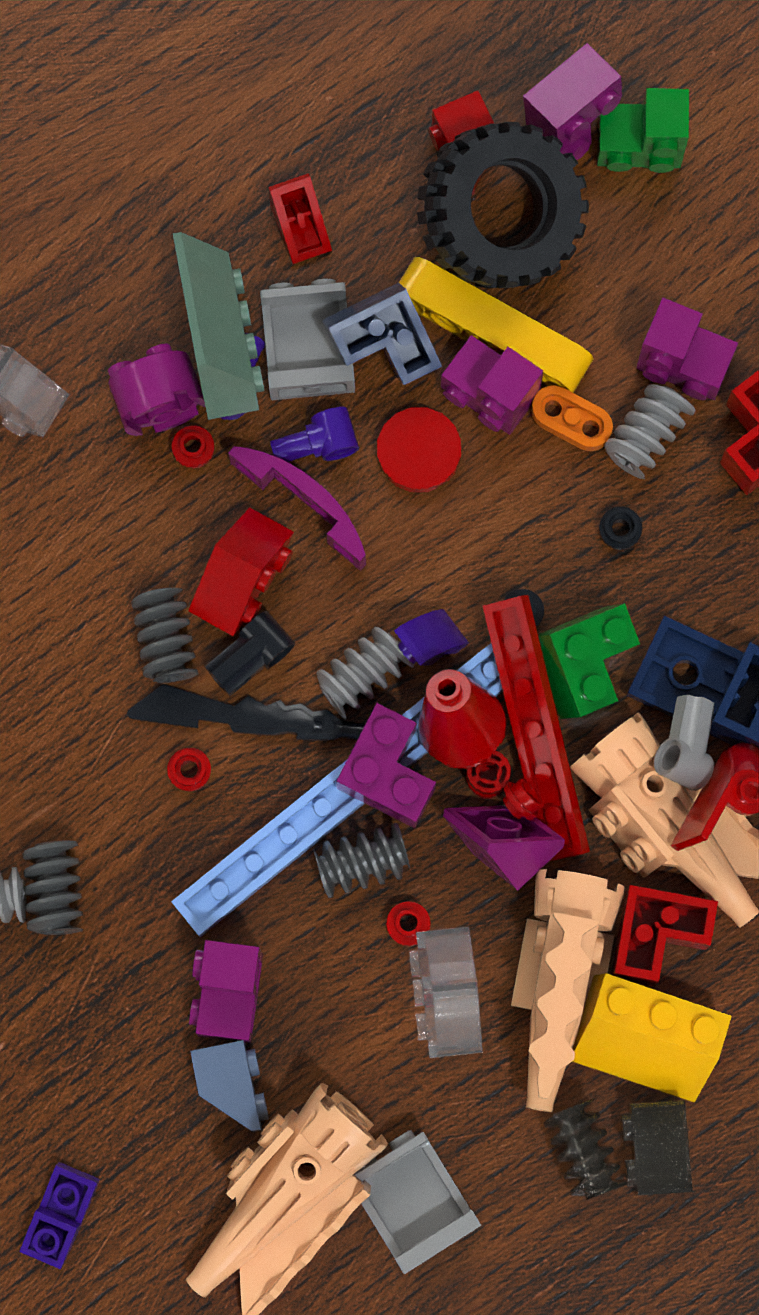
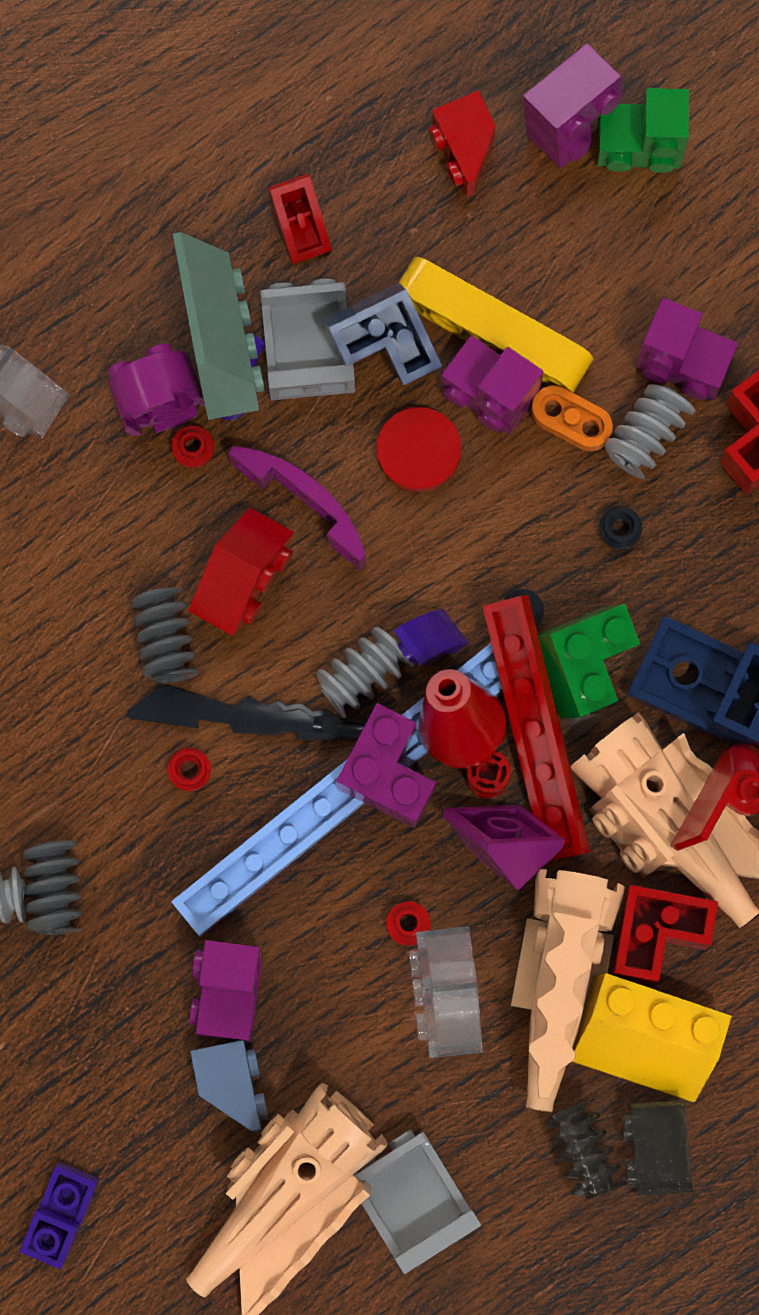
black piece [205,611,296,697] -> none
dark purple pin [270,407,359,462] -> none
dark grey piece [313,823,410,898] -> none
black tyre [417,122,589,289] -> none
red plate [503,778,543,821] -> none
light grey piece [654,694,714,791] -> none

